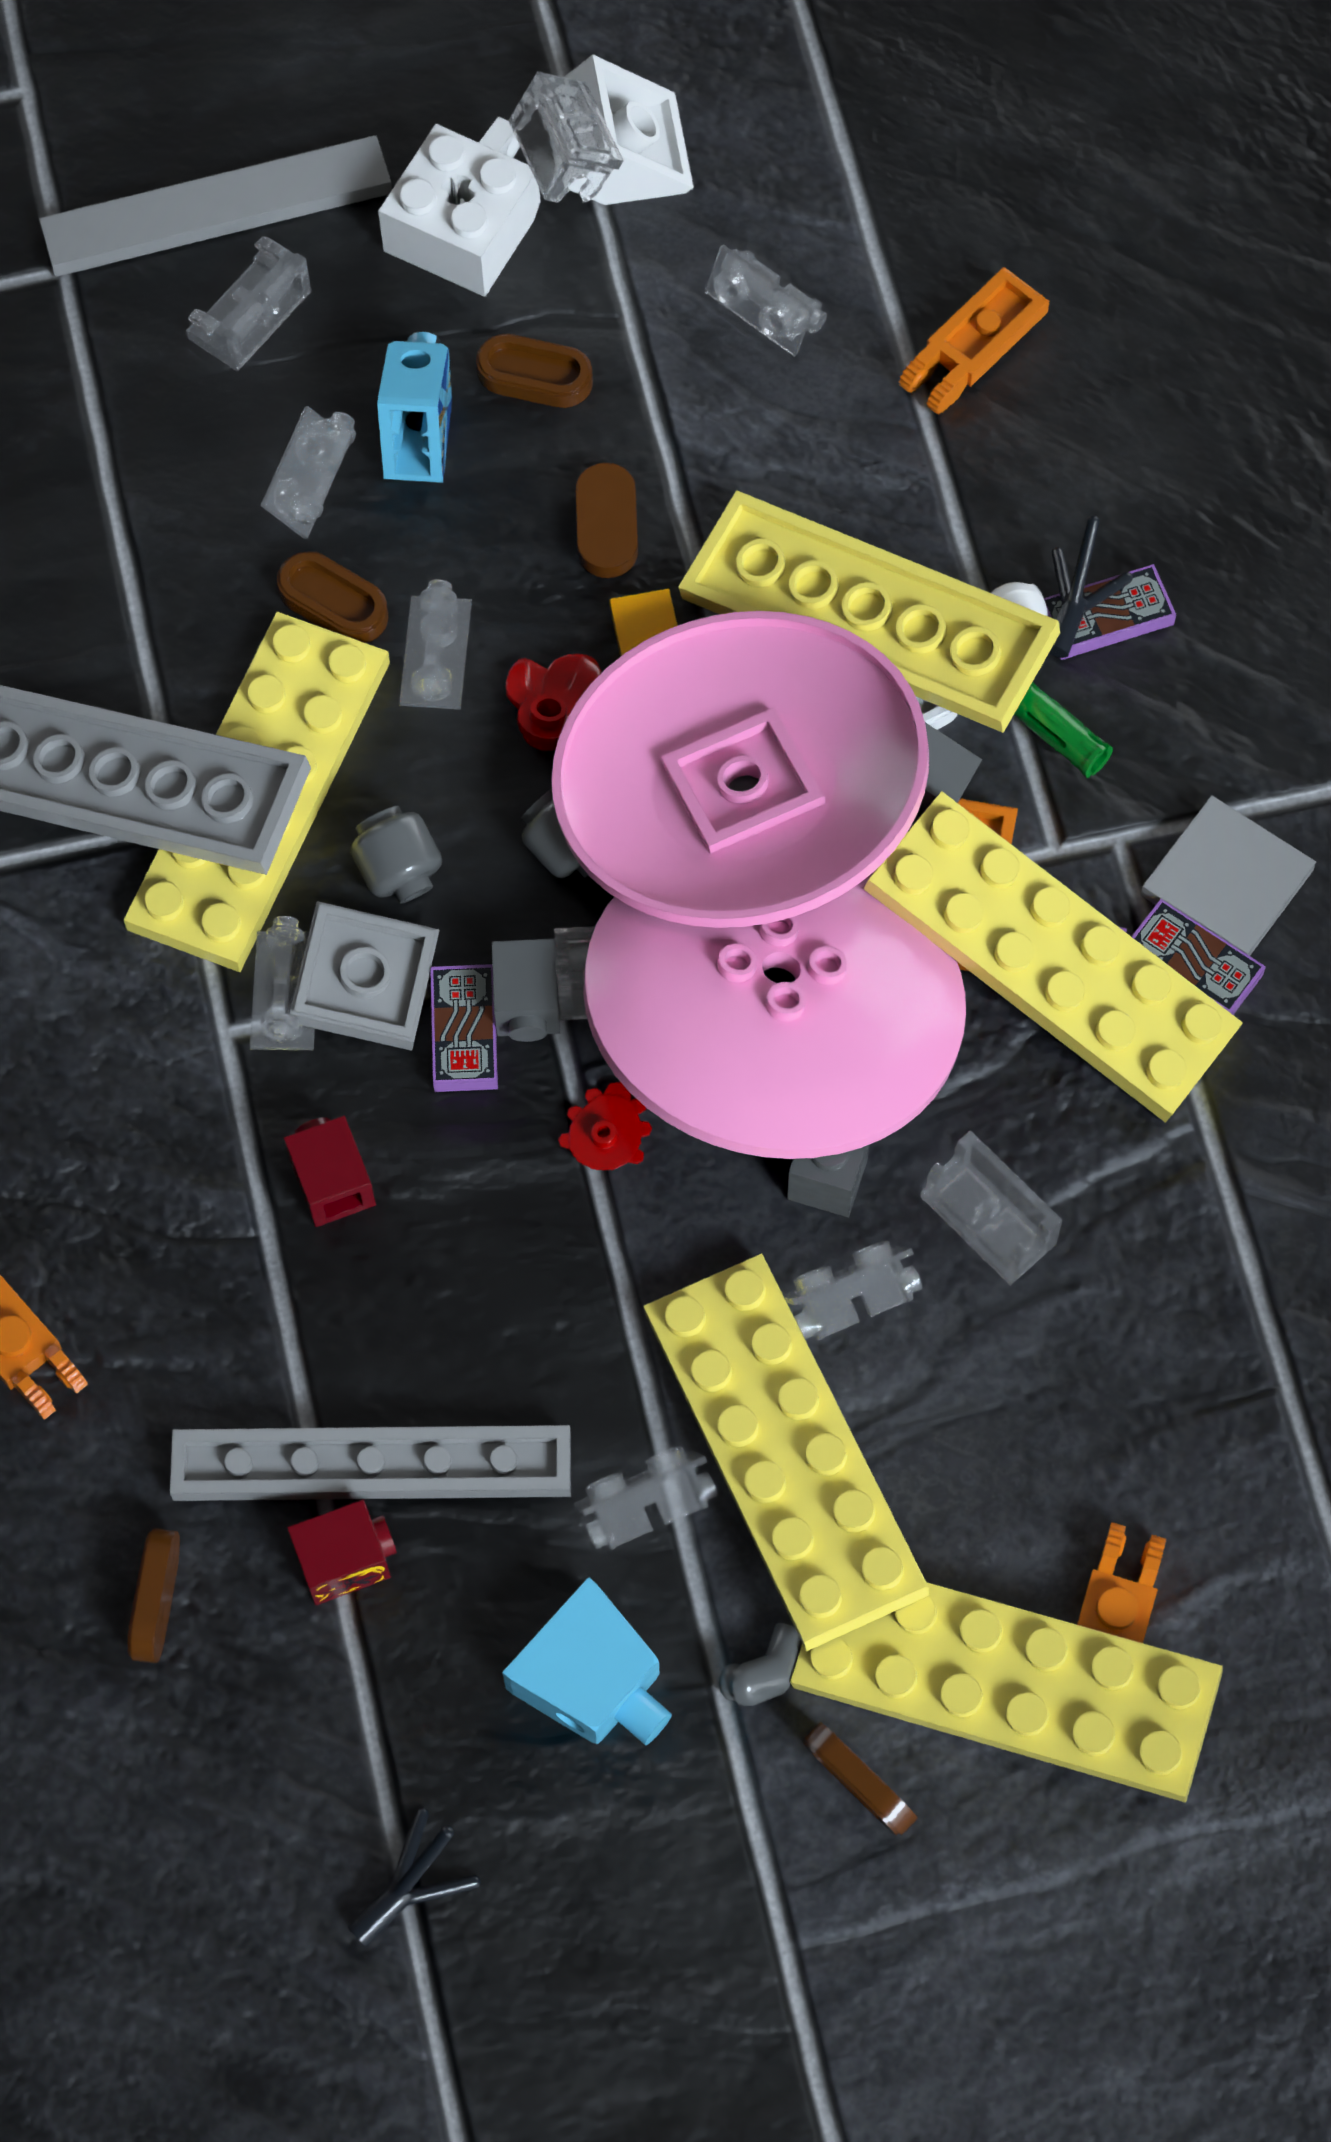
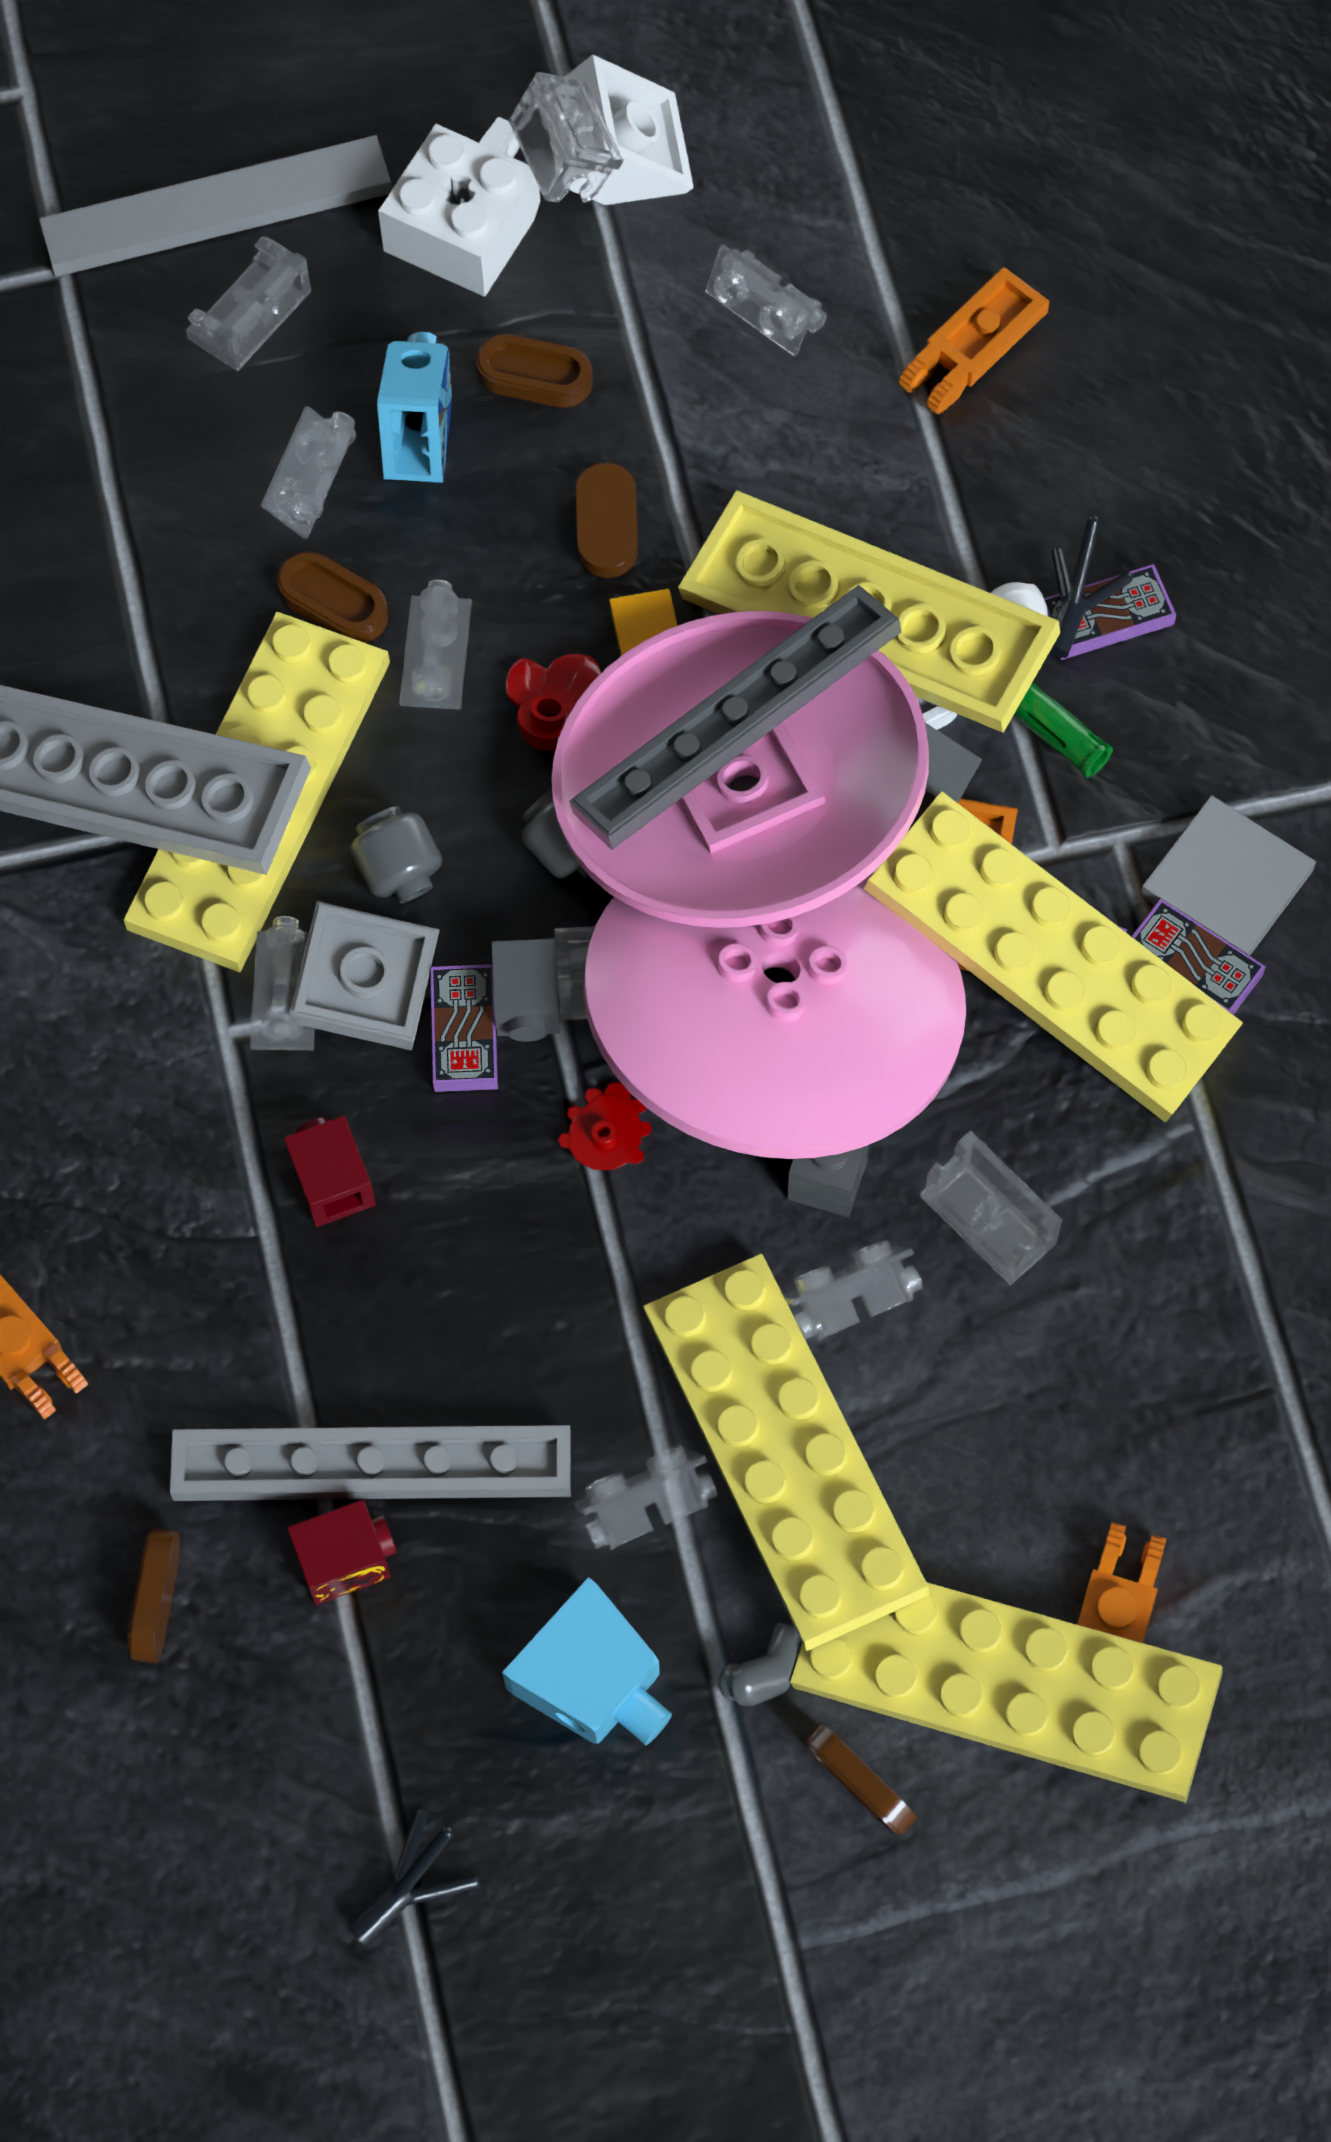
none -> dark grey tile [570,585,901,850]

